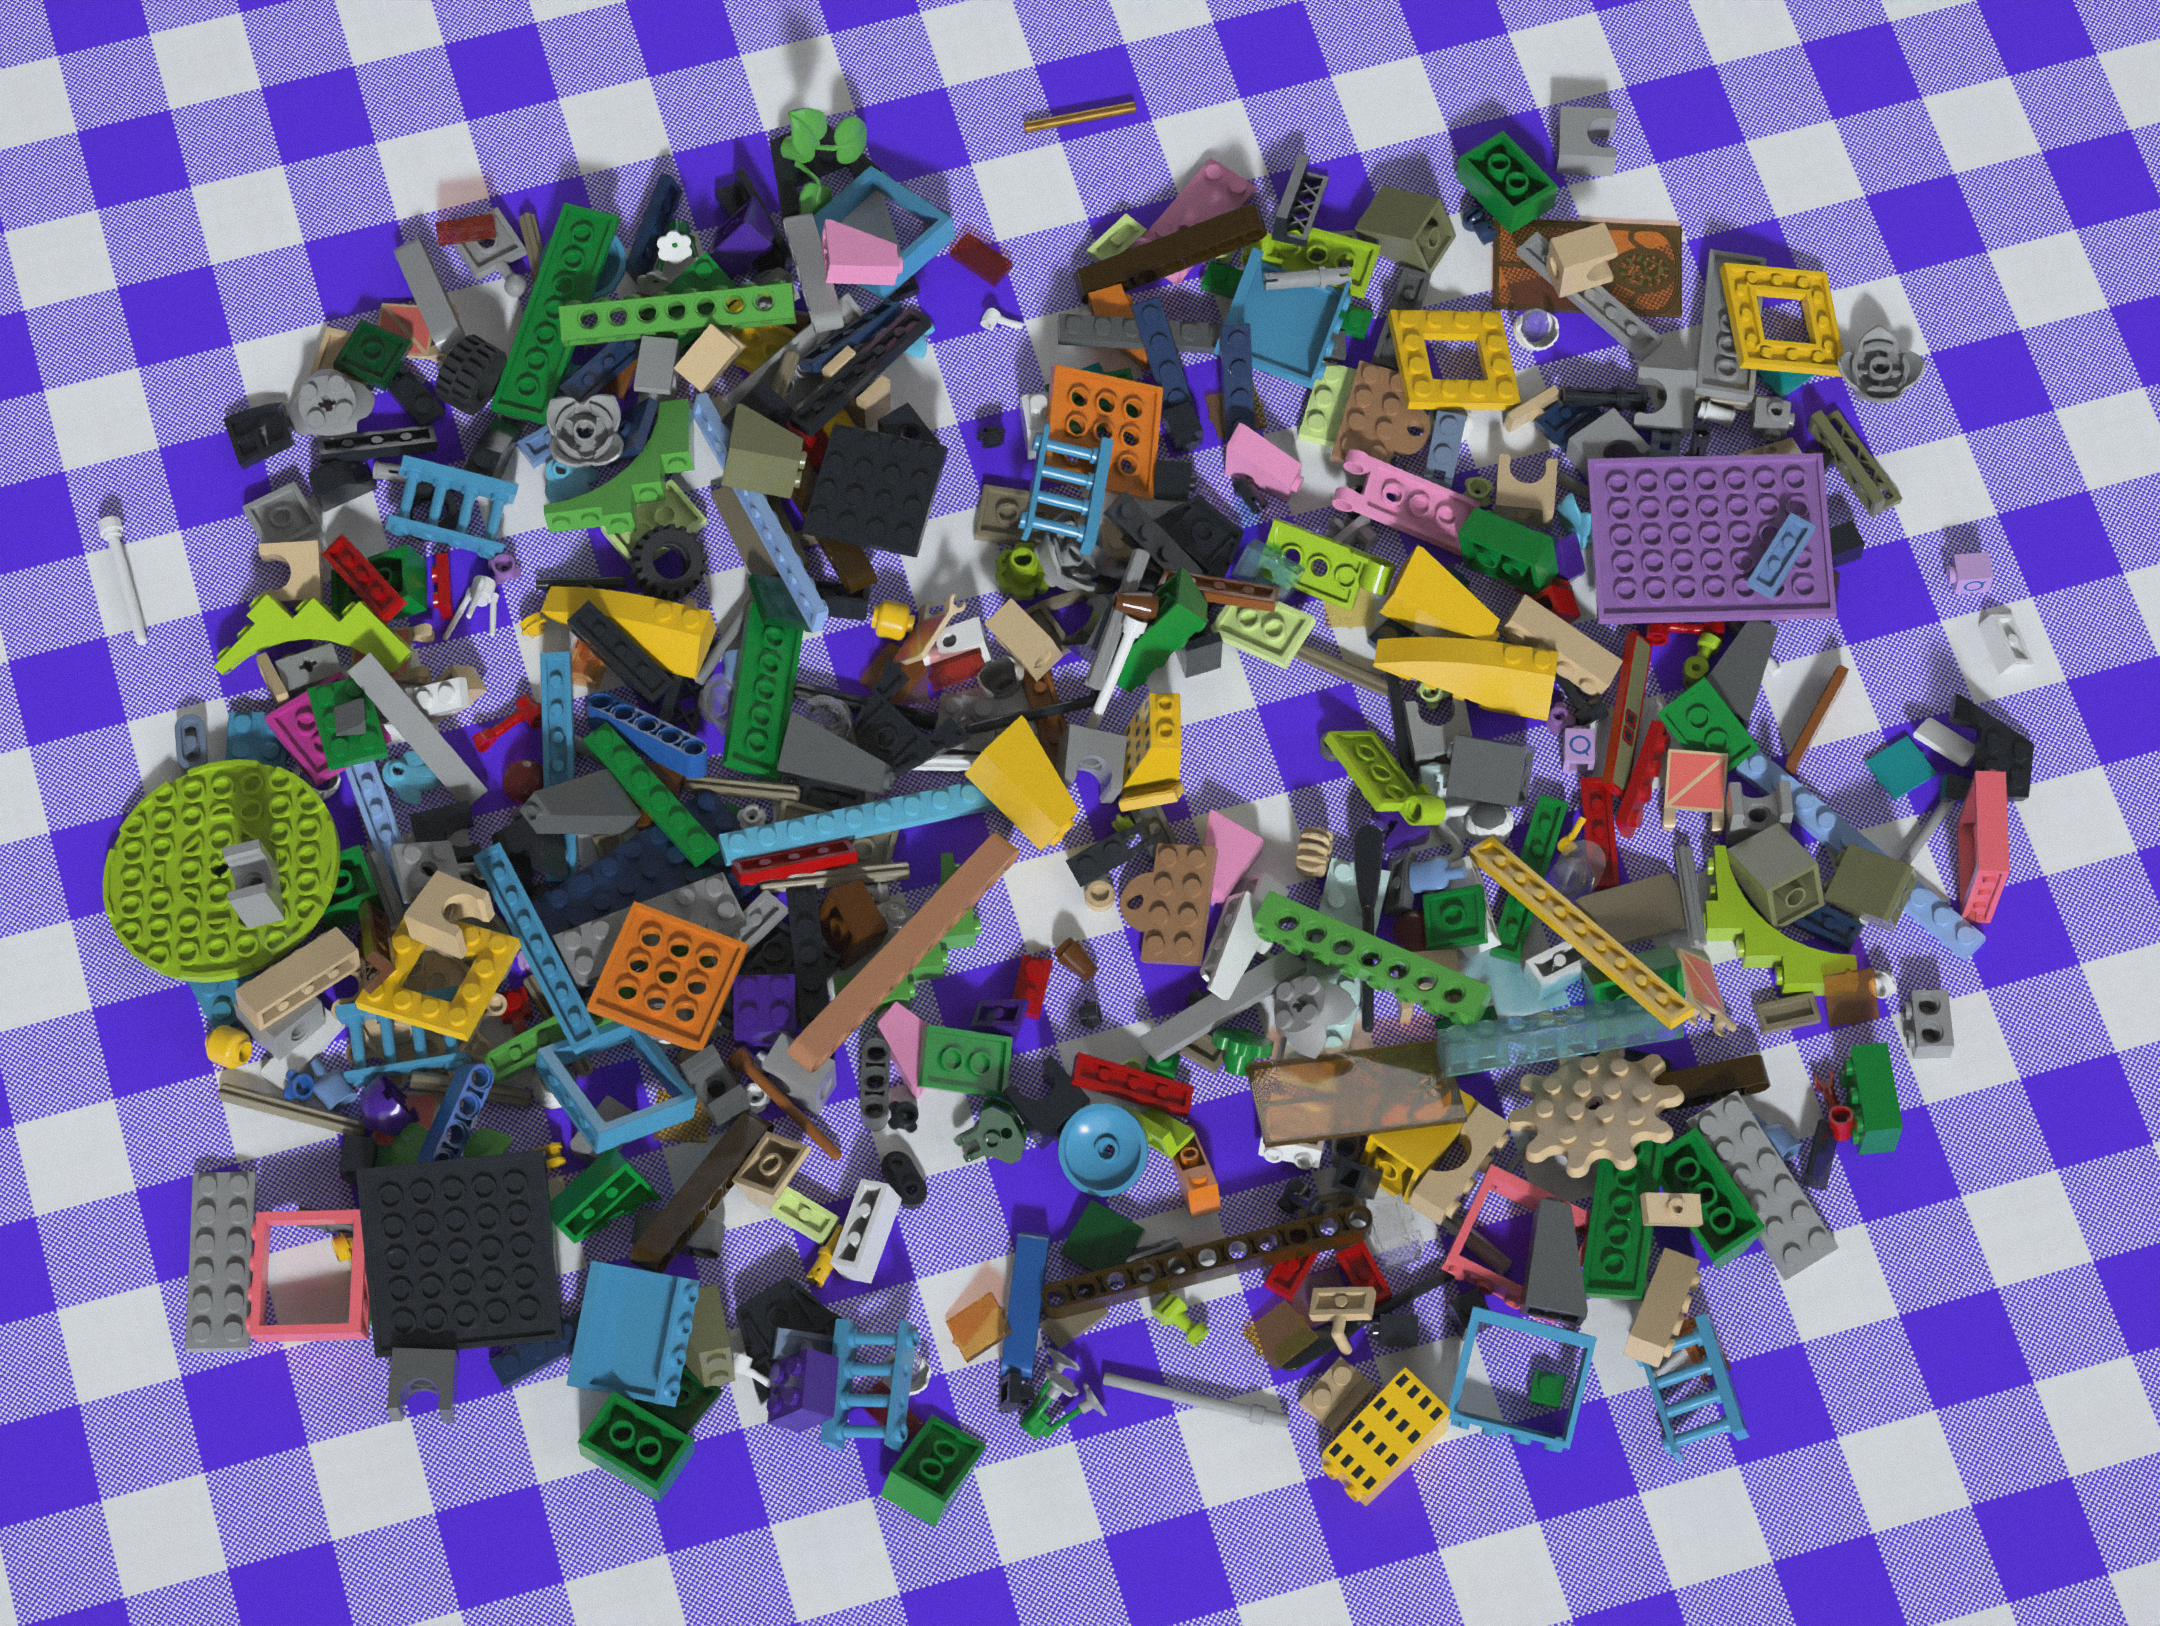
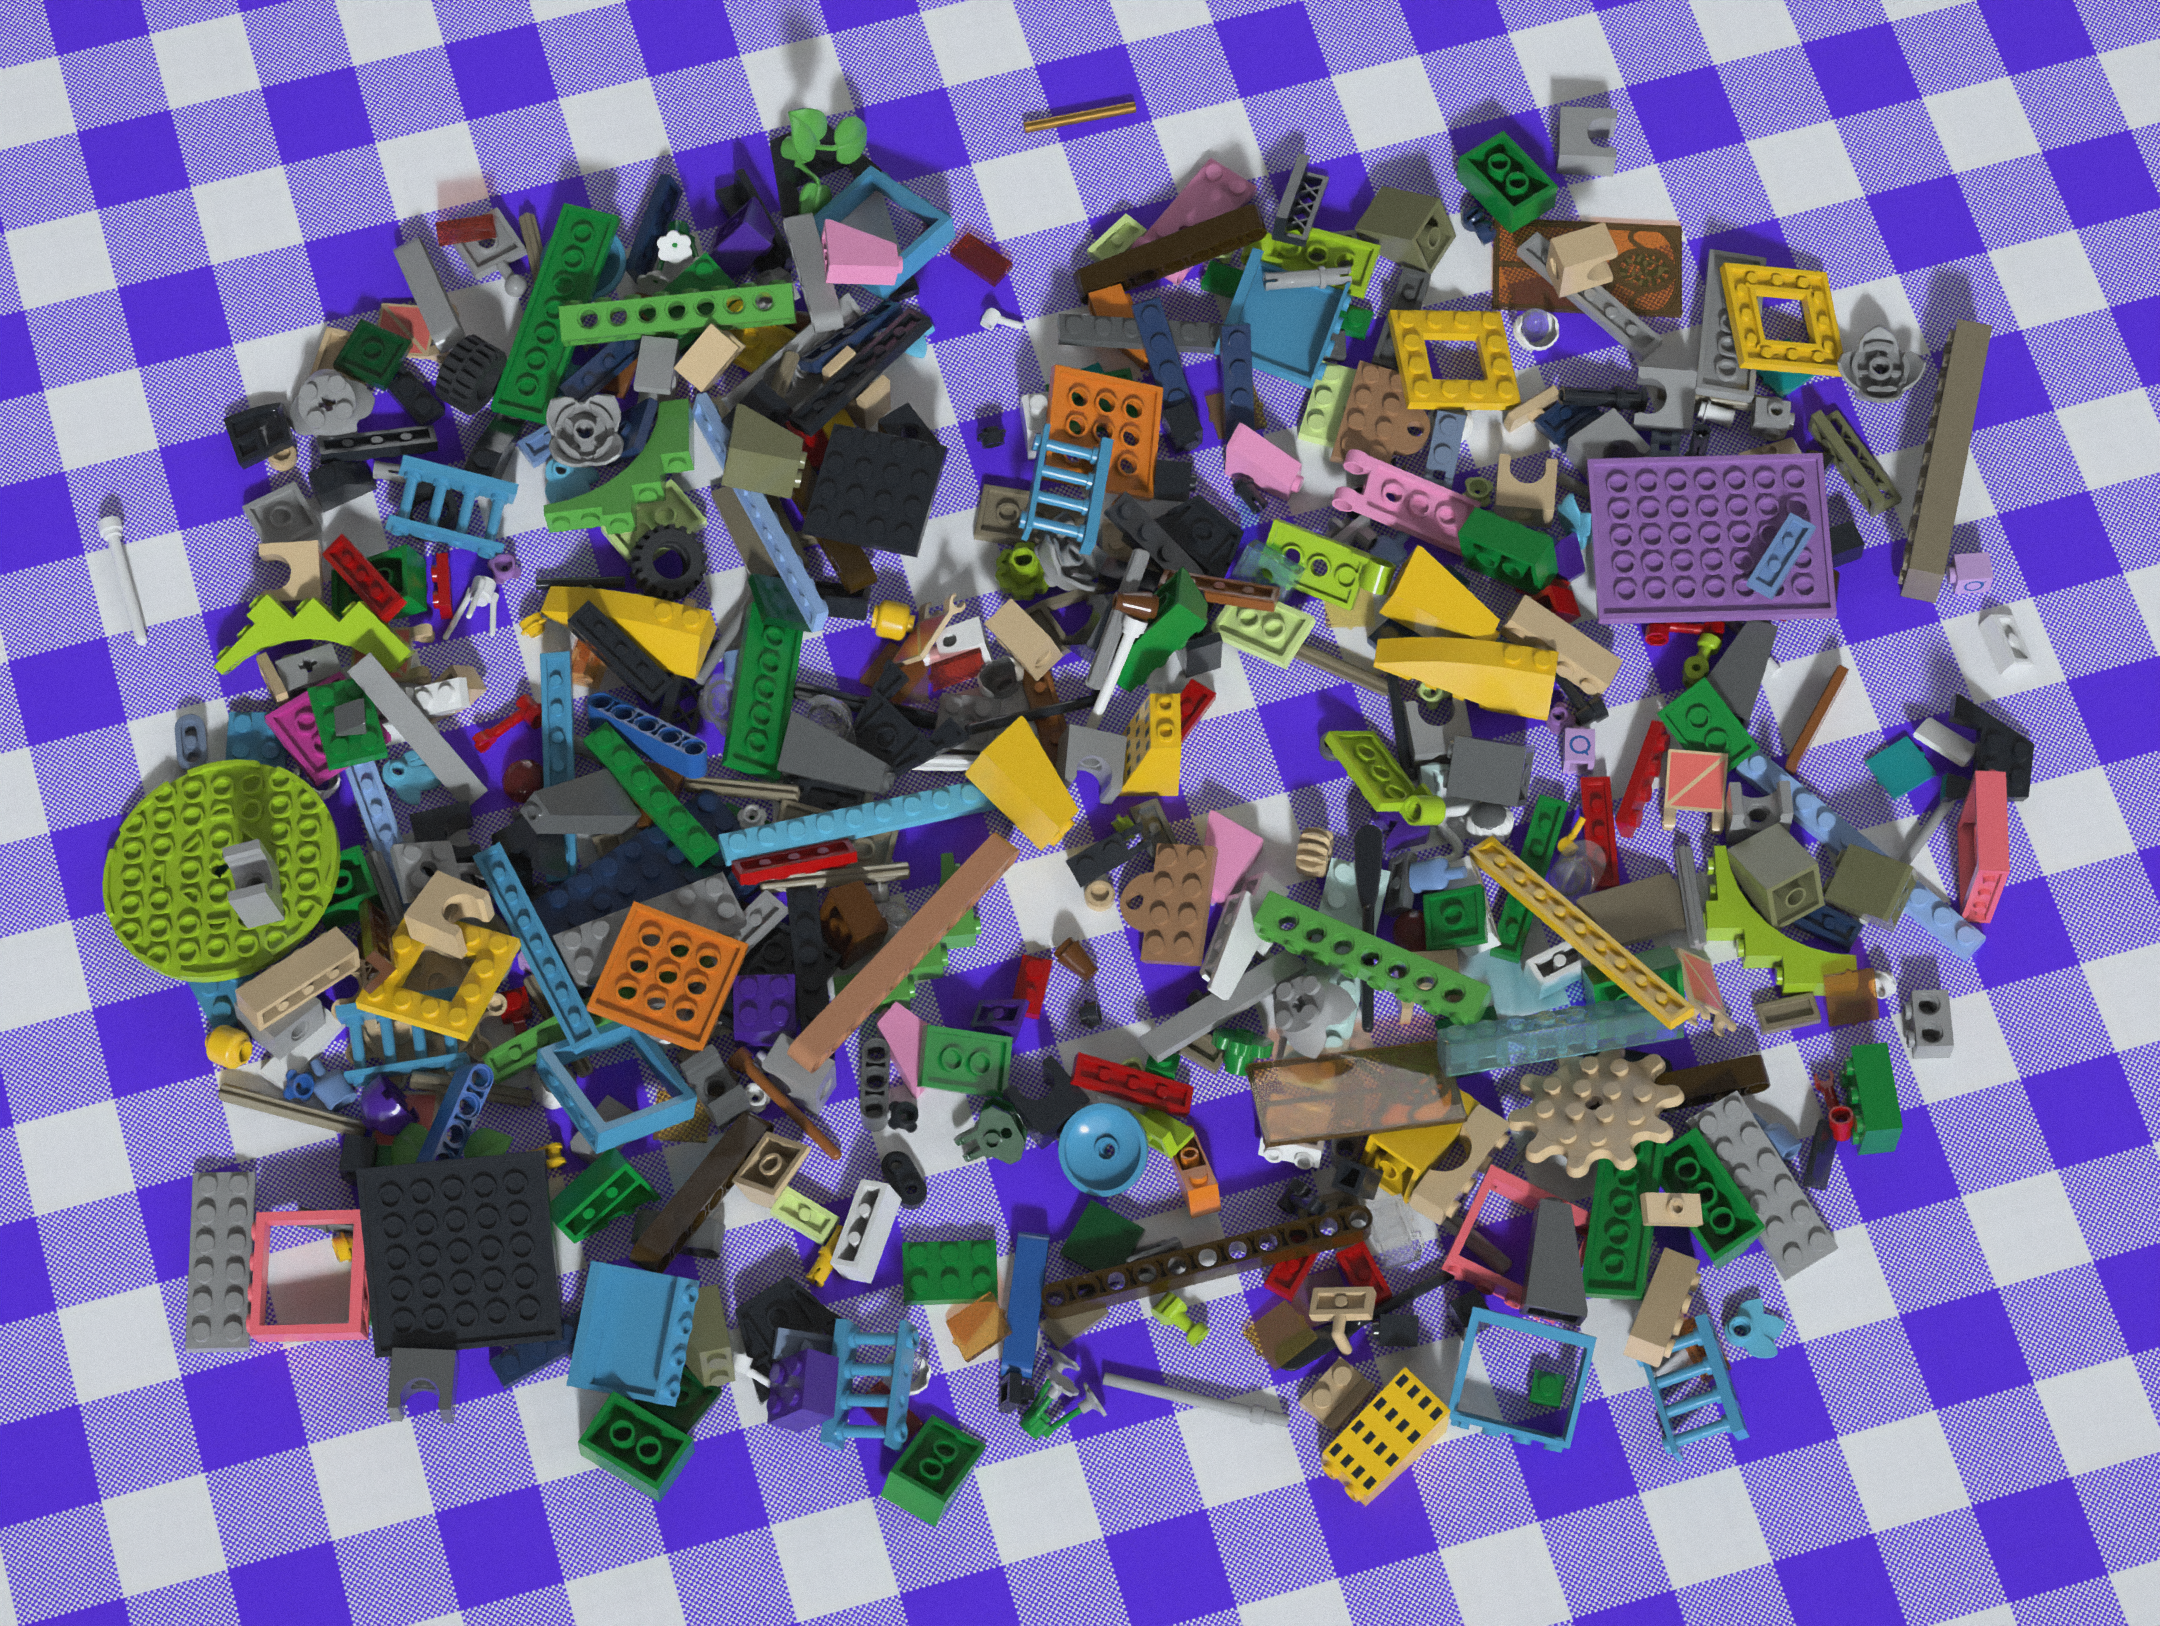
yellow tile [1118,781,1185,812] -> none
tile [1602,631,1652,799] -> none
none -> tan tile [268,446,298,471]
none -> green plate [902,1240,998,1306]
none -> red plate [1180,679,1217,743]
none -> medium blue piece [1368,531,1411,567]
none -> medium azure plate [1724,1299,1786,1359]
none -> dark tan brick [1897,319,1992,603]

